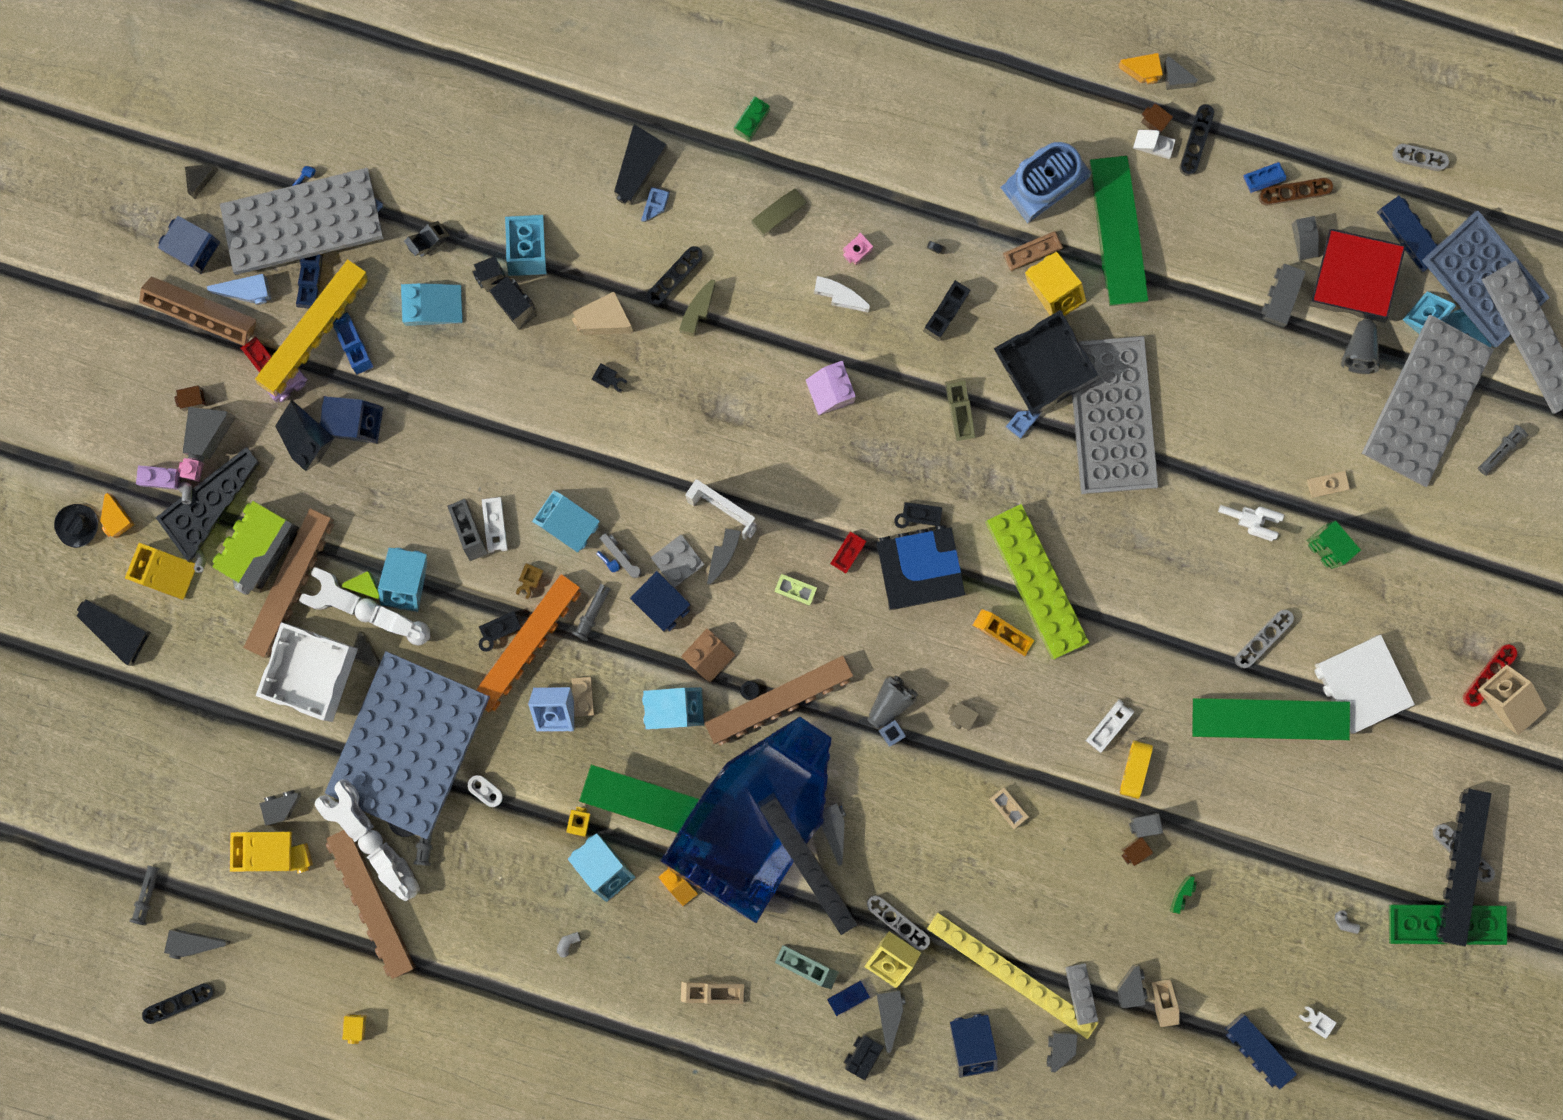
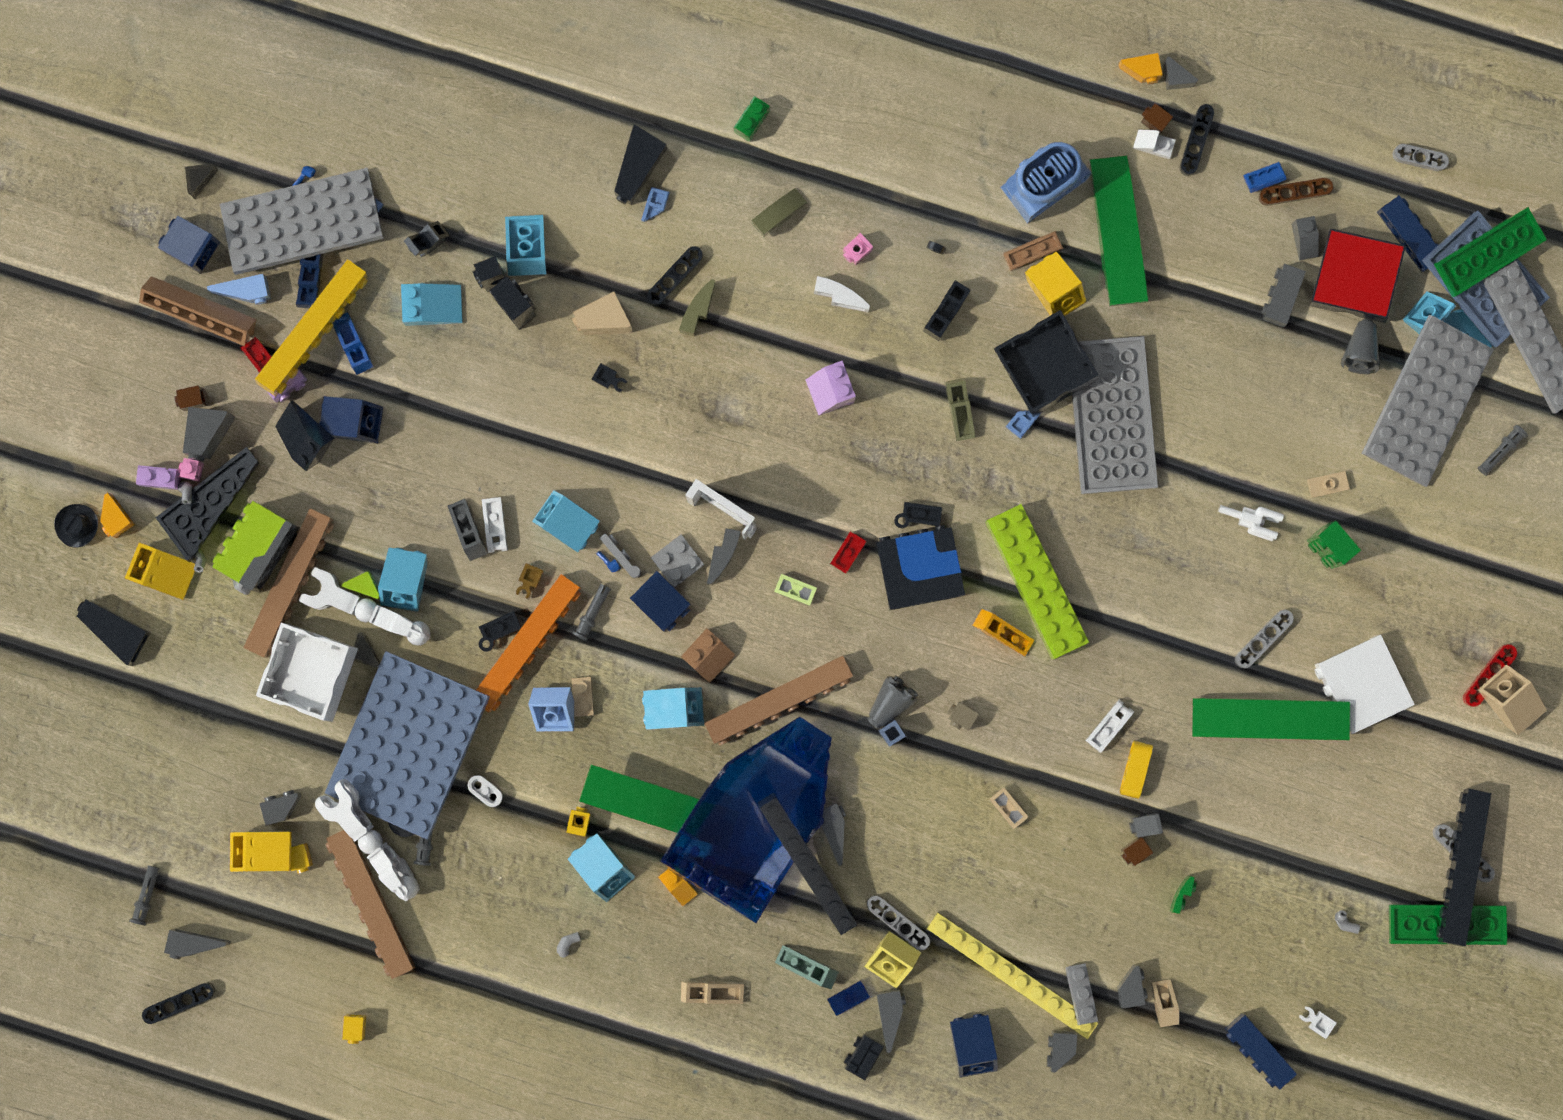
black tile [740,681,759,700] -> none
none -> green plate [1434,207,1547,297]

